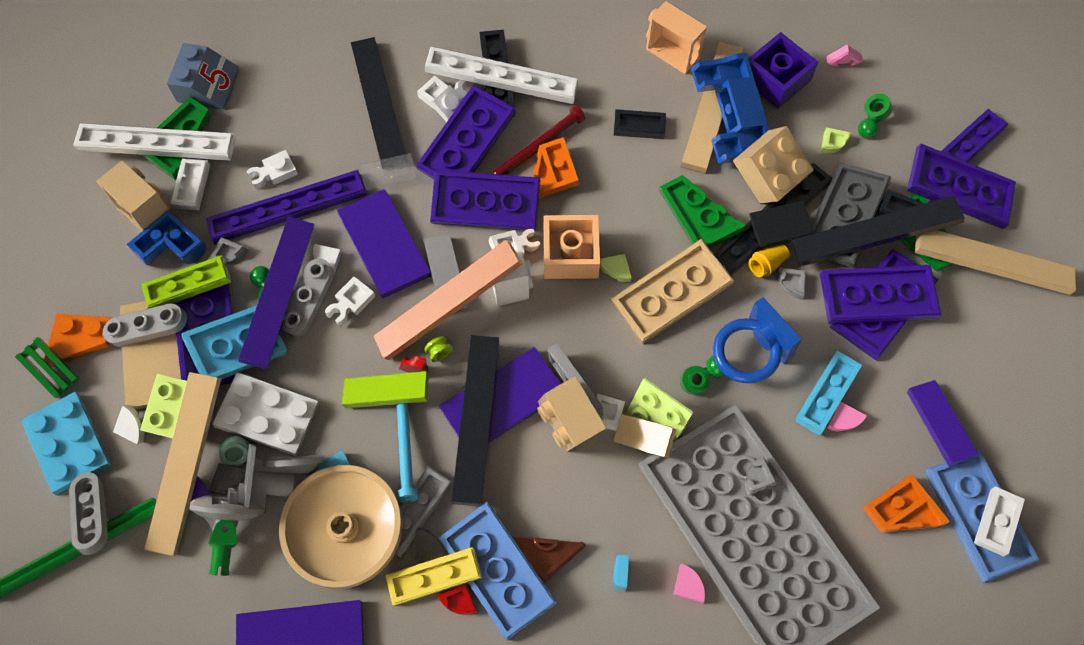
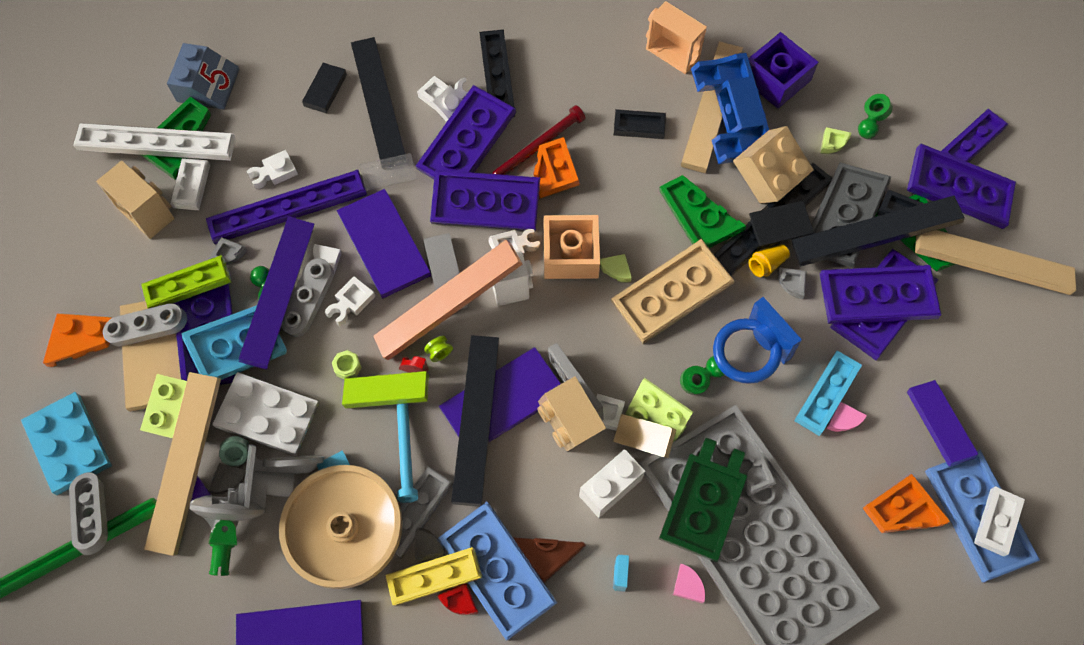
green tile [15,337,80,398] -> none
white tile [113,404,145,444] -> none
blue brick [126,210,206,266] -> none
white tile [425,47,578,104] -> none
bright pink tile [826,44,863,67] -> none
none -> black tile [302,63,347,114]
none -> yellowish green tile [332,350,362,379]
none -> white brick [579,449,645,518]
none -> dark green tile [659,438,747,562]

